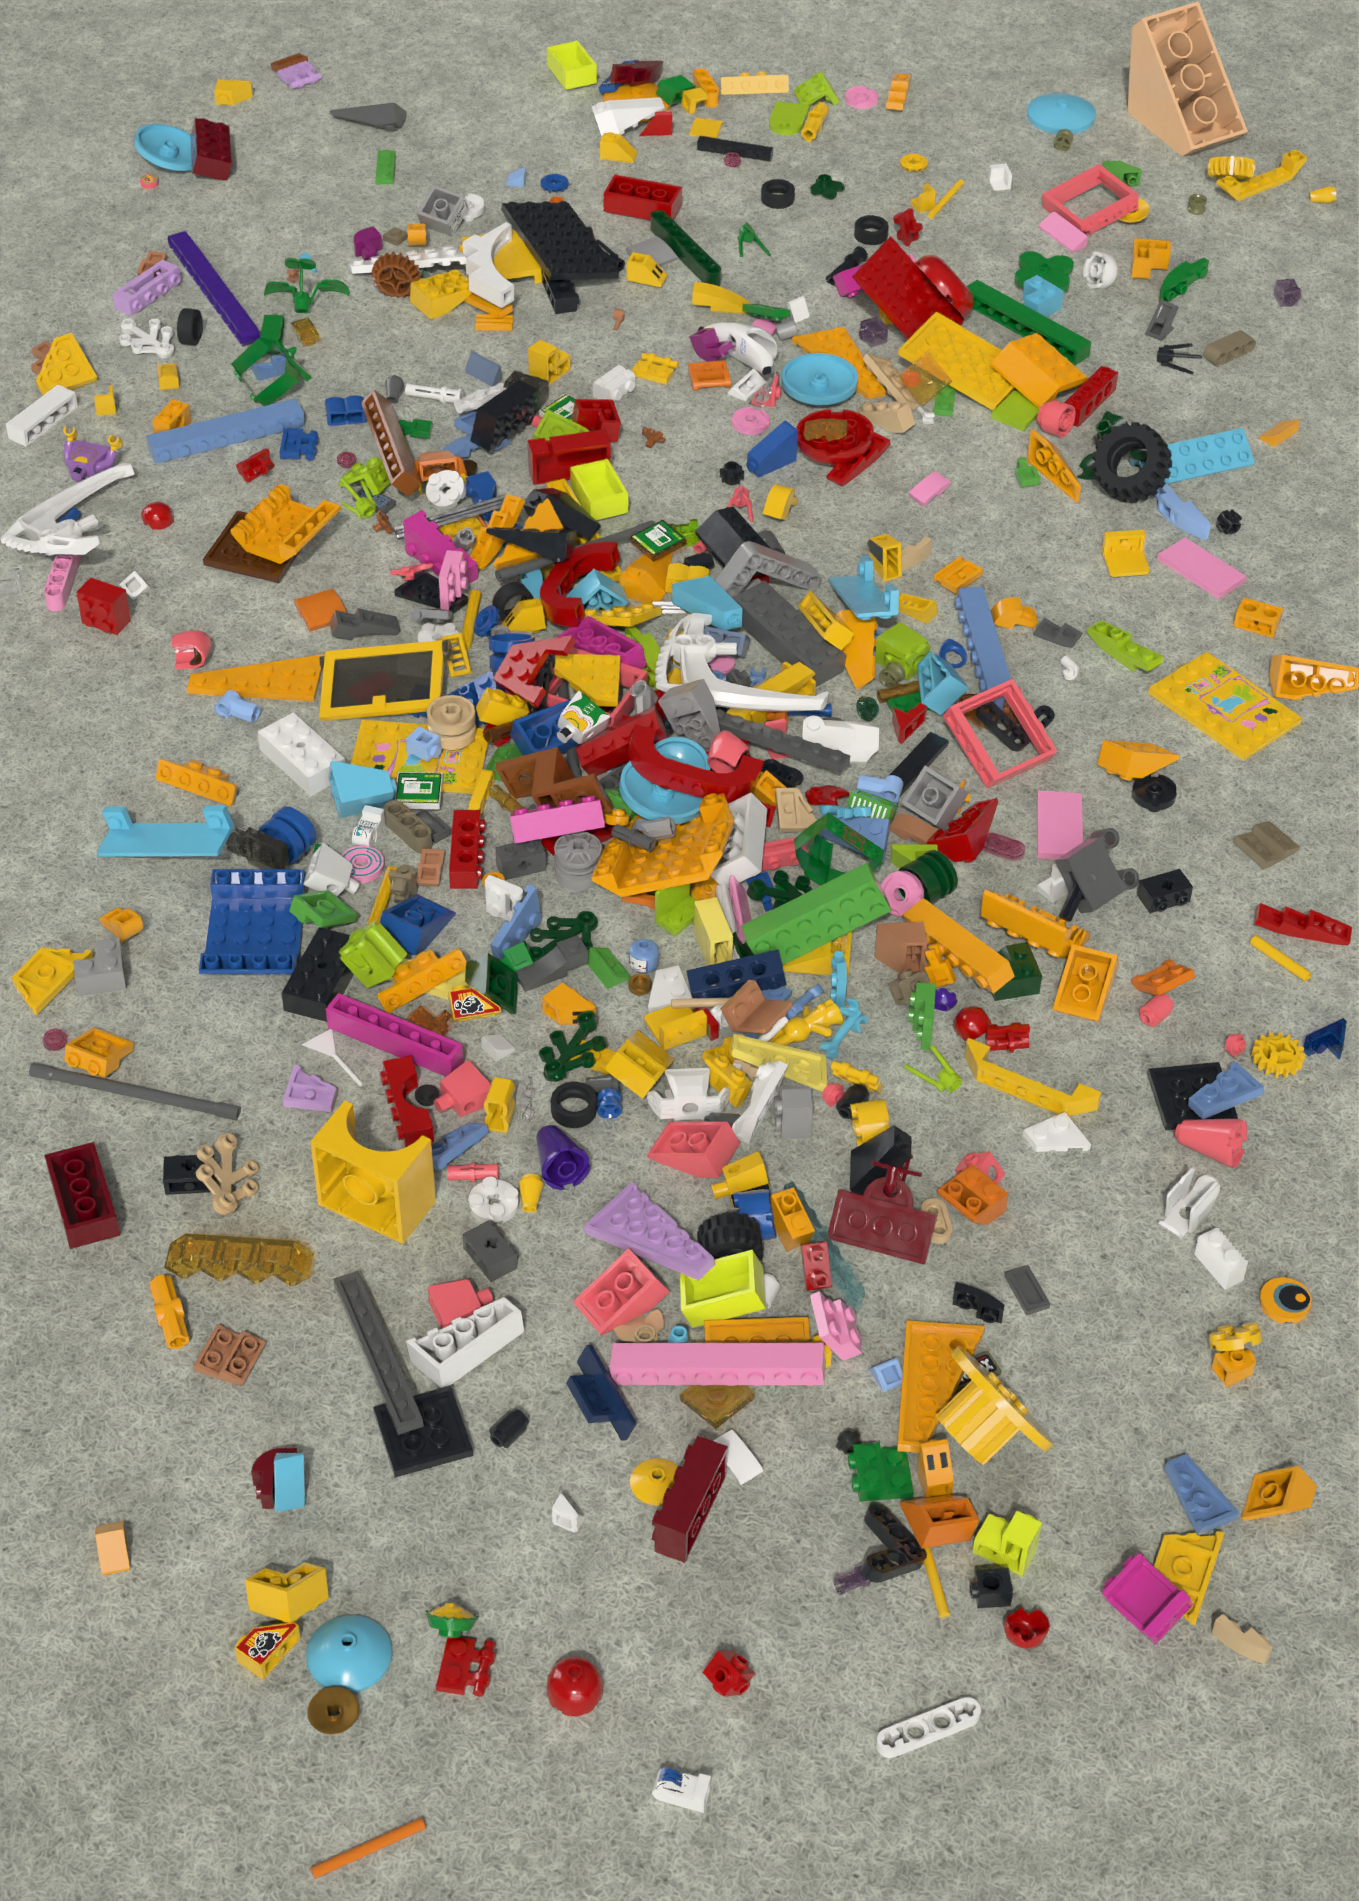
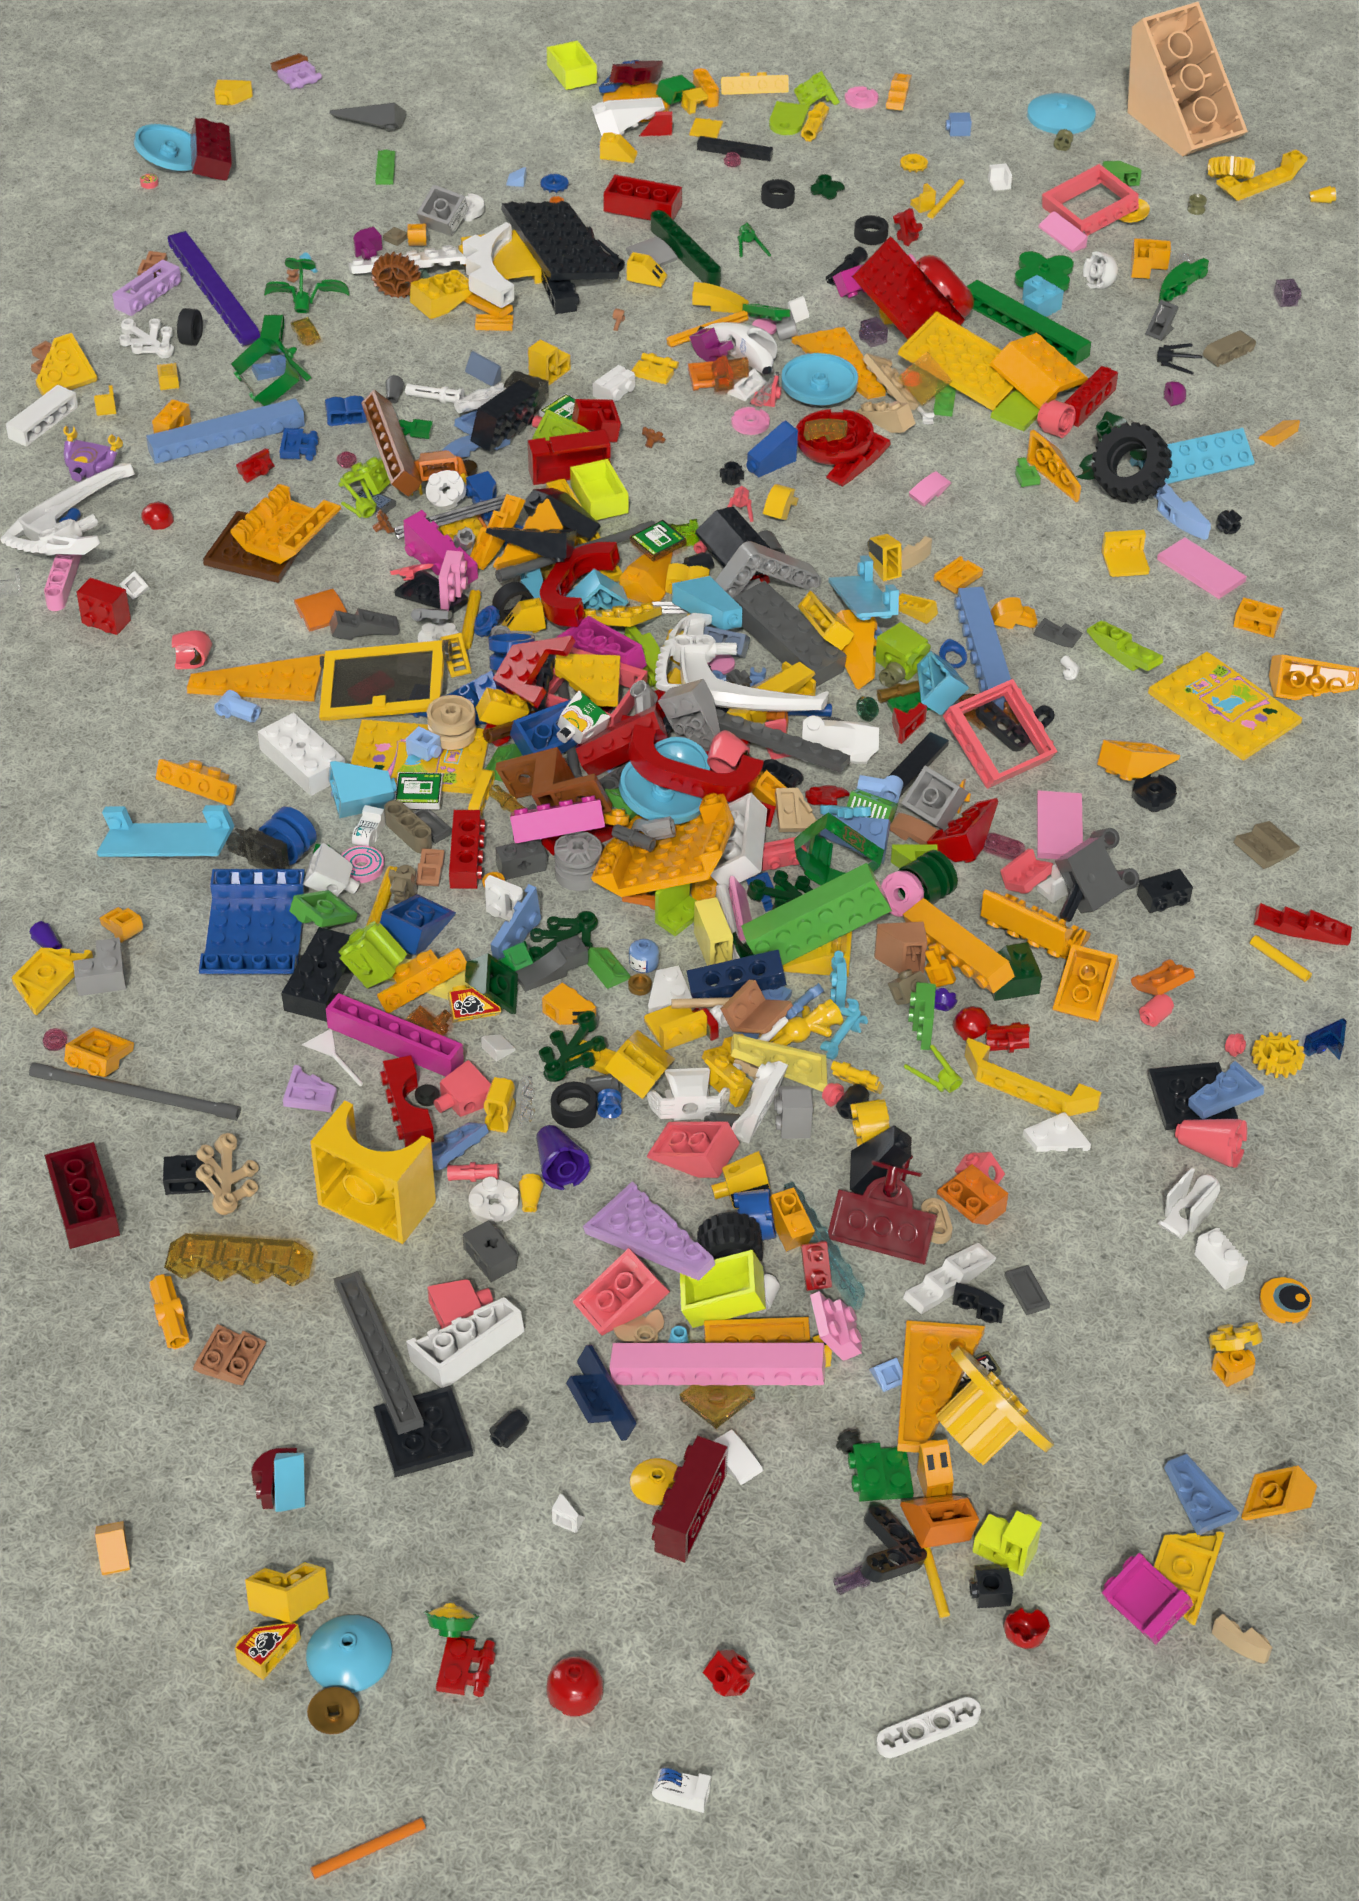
none -> dark purple cone [29,921,62,950]
none -> light orange axle [666,310,749,347]
none -> clear orange brick [711,356,749,392]
none -> white slope [903,1243,996,1314]
none -> medium blue brick [945,112,972,136]
none -> coral bracket [1001,849,1053,894]
none -> magenta piece [1164,381,1187,407]

